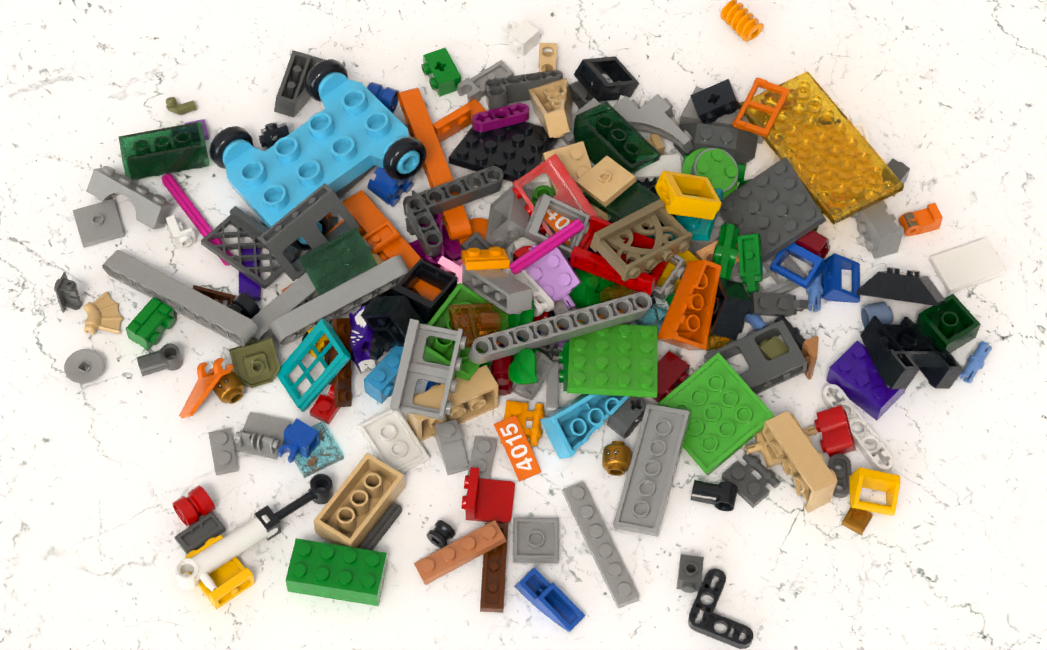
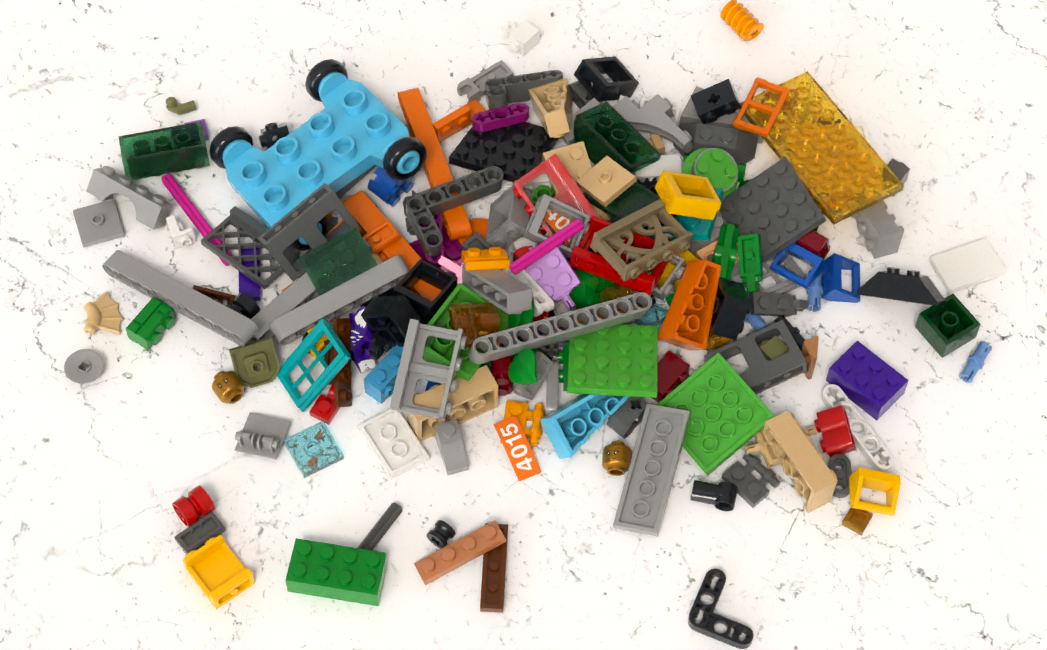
dark grey hinge [54,272,82,313] -> none
dark grey piece [137,343,183,376] -> none
white piece [175,474,333,591] -> none
orange flag [179,358,233,418] -> none
light grey plate [208,428,238,475] -> none
dark grey wedge [274,50,325,117] -> none
blue brick [278,419,320,463] -> none
tan brick [313,453,405,548] -> none
blue wheel [367,82,399,113] -> none
green brick [421,47,461,97] -> none
red bracket [461,467,515,524] -> none
light grey plate [467,436,497,479] -> none
light grey plate [513,518,559,564] -> none
blue slope [514,567,586,632] -> none
tan leg [539,43,557,72] -> none
light grey plate [563,481,639,609] -> none
dark grey brick [676,554,704,593] -> none
black wedge [860,316,964,389] -> none
sand blue piece [861,301,893,329] -> none
orange leg [898,203,943,236] -> none

